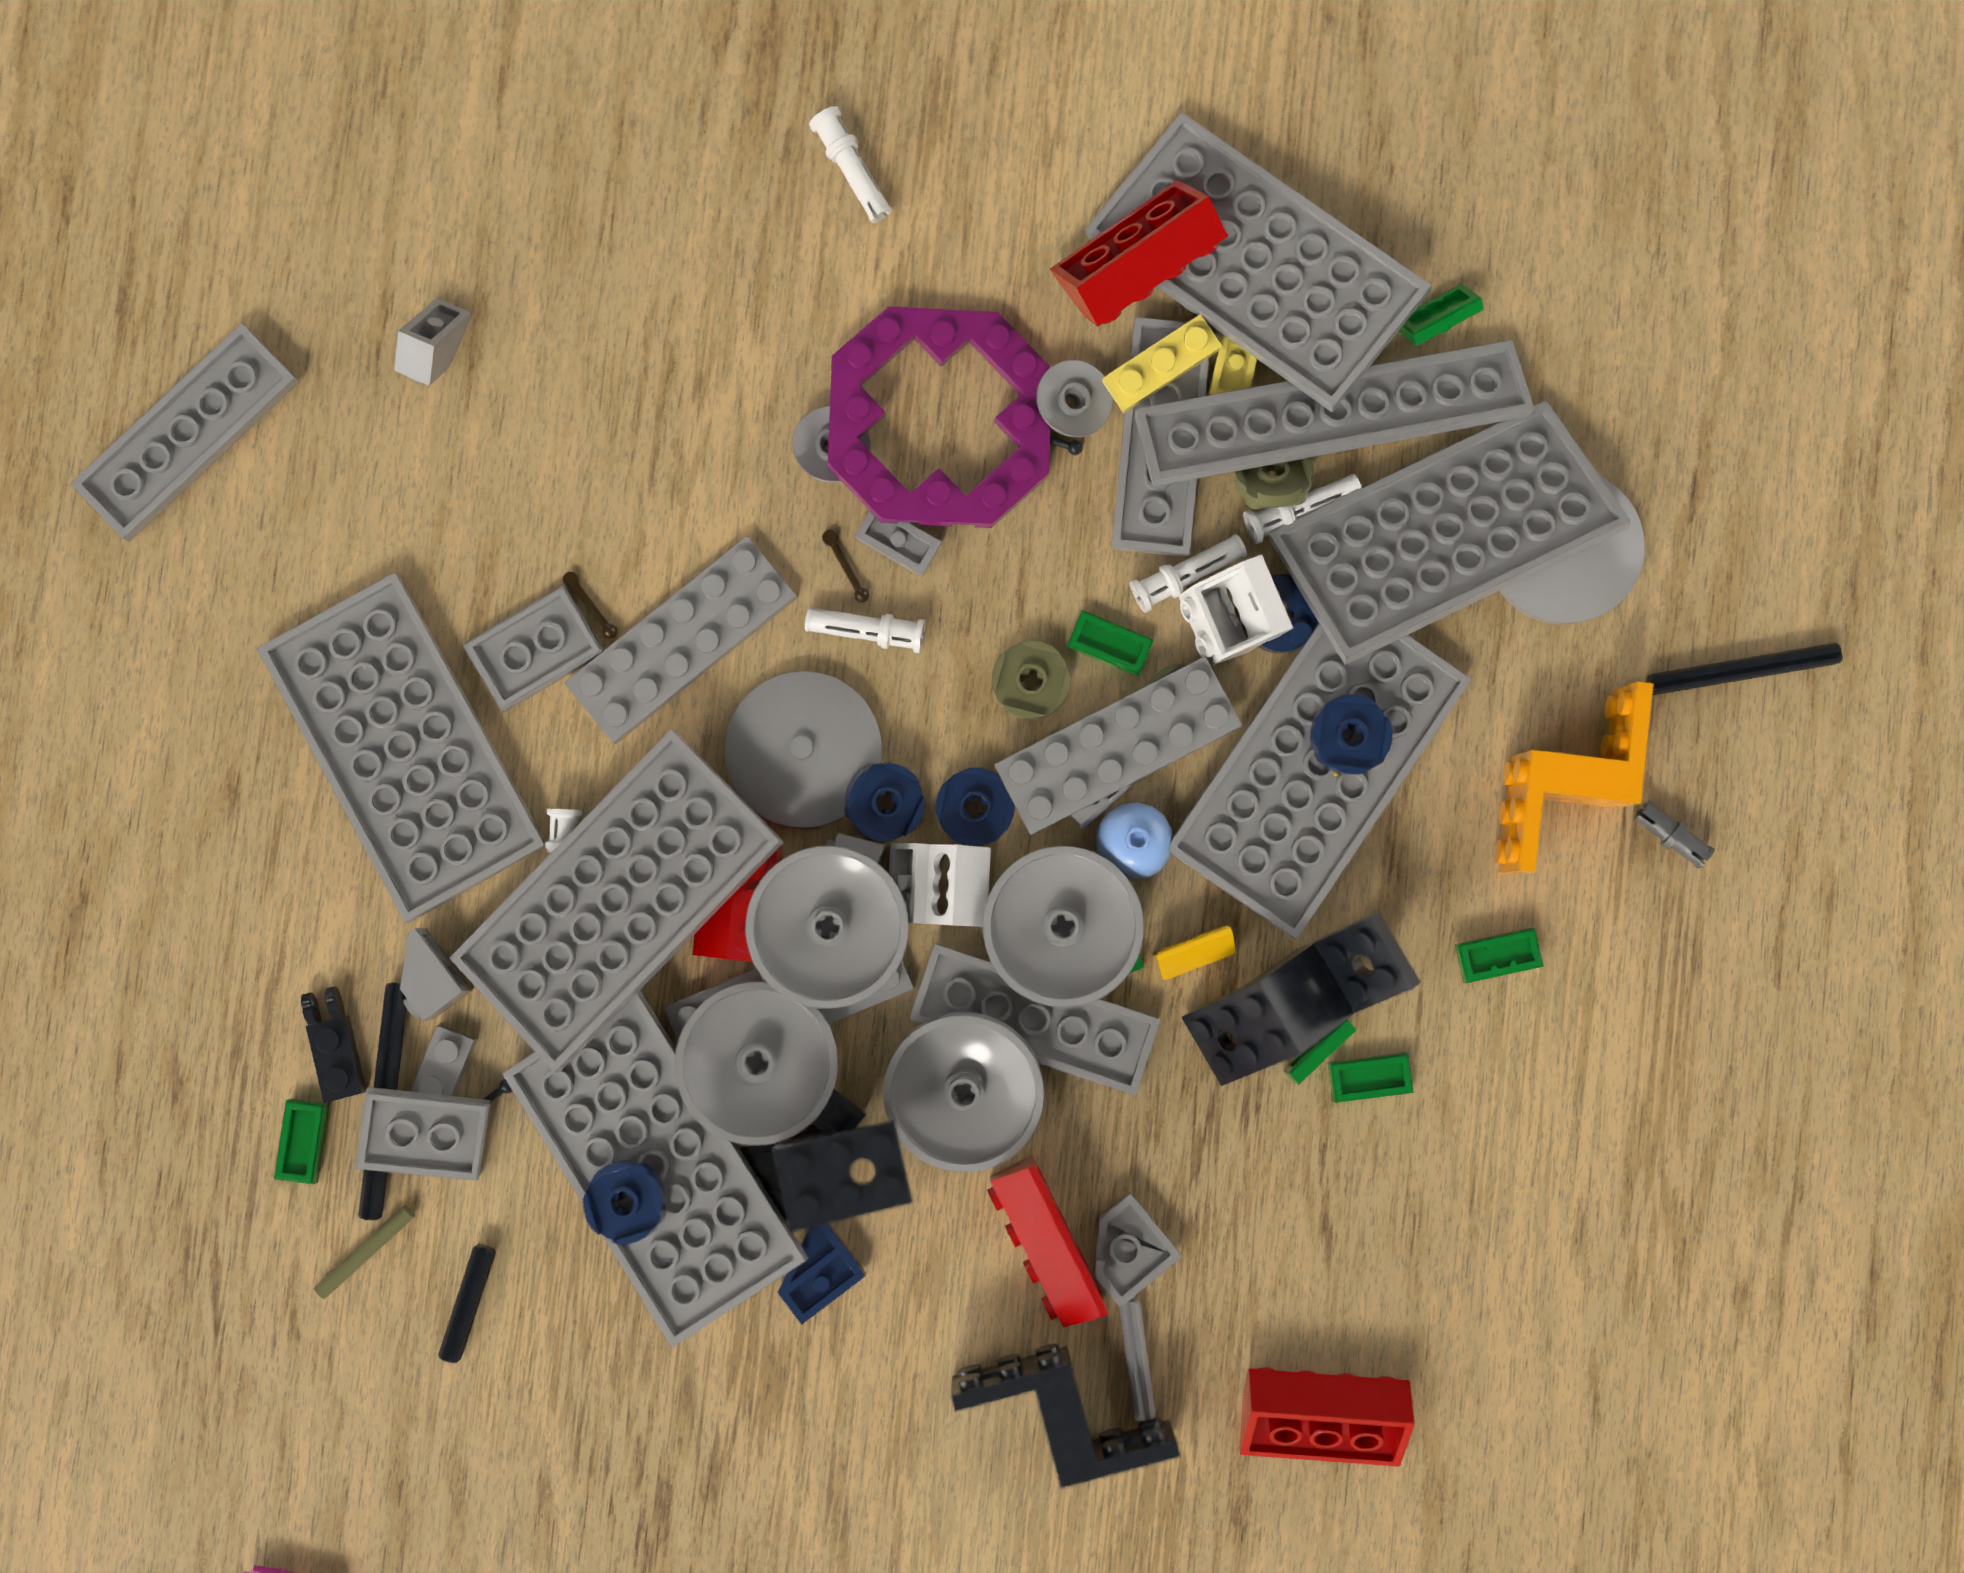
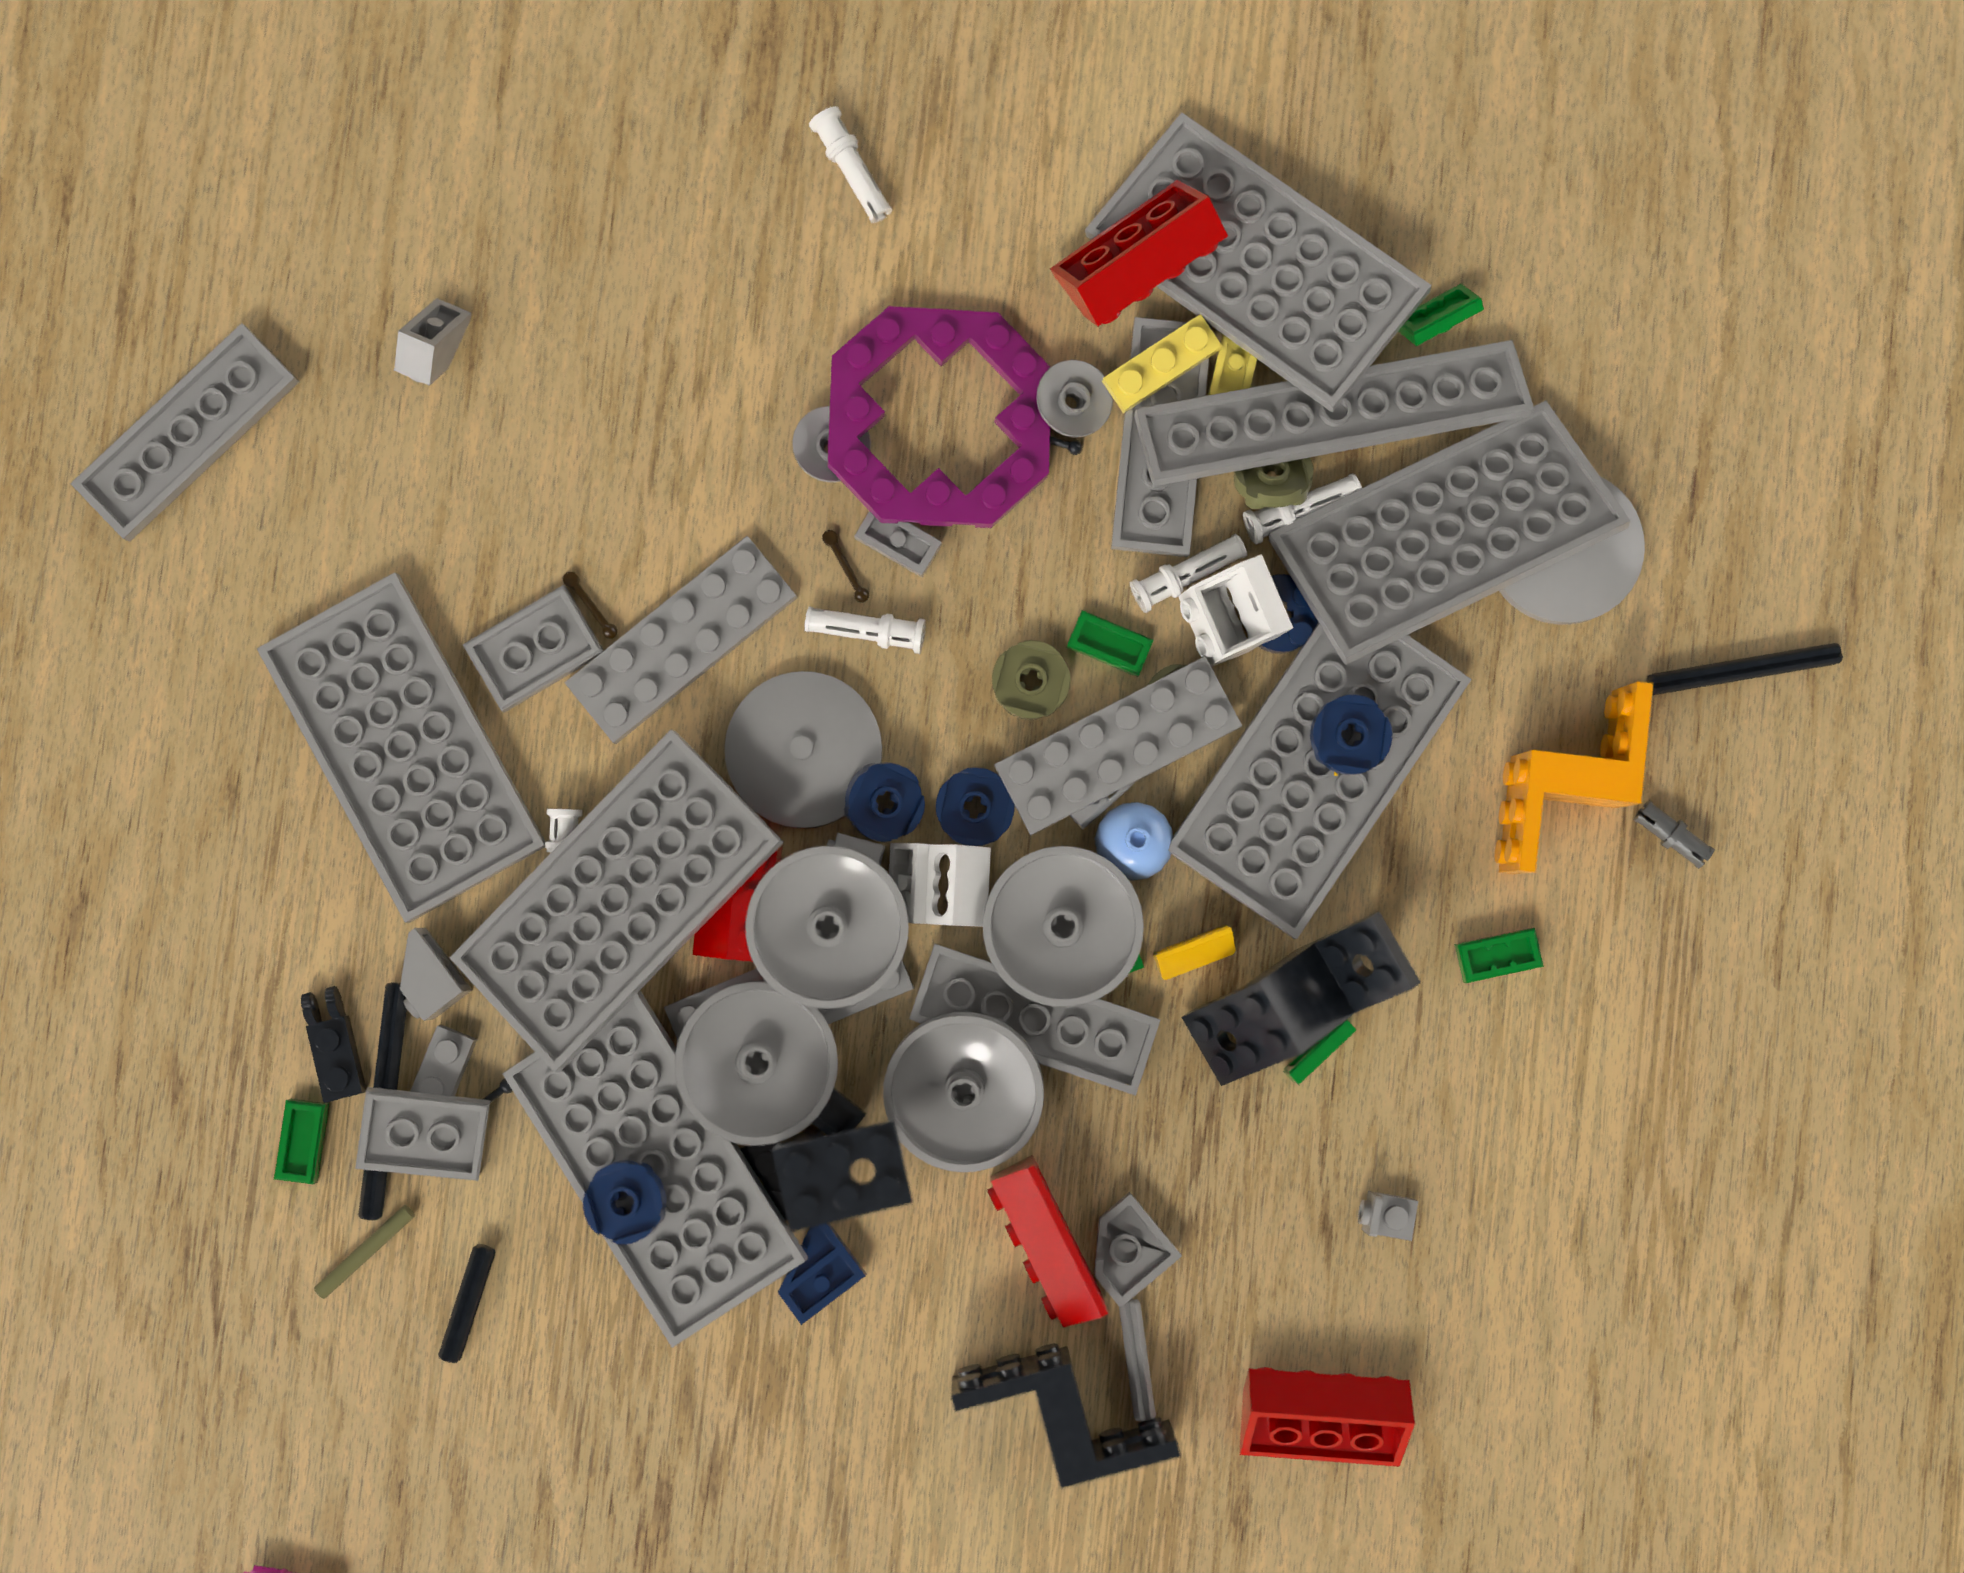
green tile [1327,1052,1414,1103] -> none
none -> light grey bracket [1358,1191,1418,1241]

